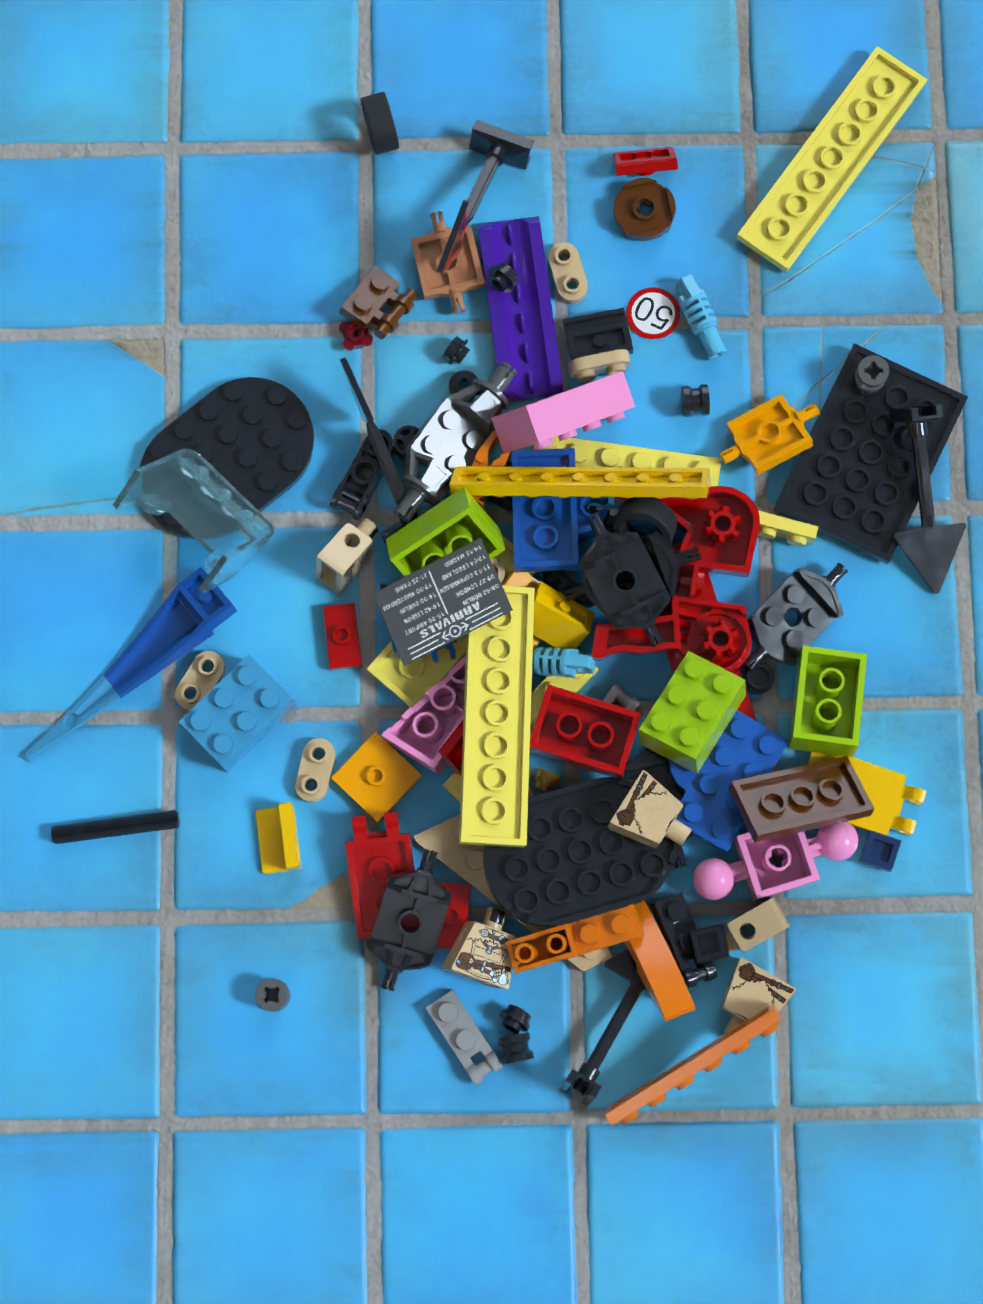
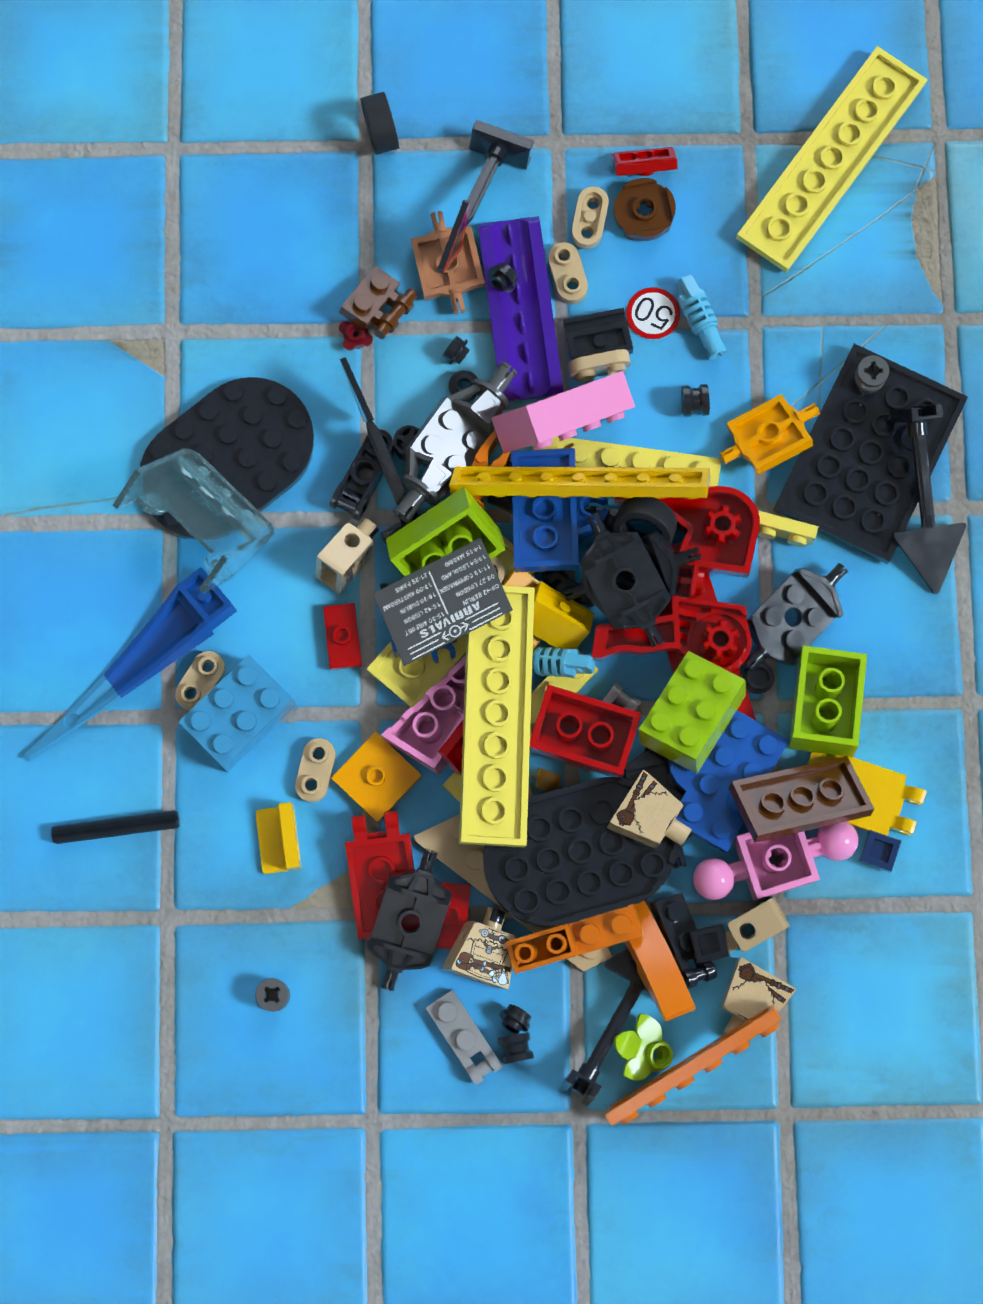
none -> tan plate [572,186,609,249]
none -> lime plate [614,1014,673,1081]

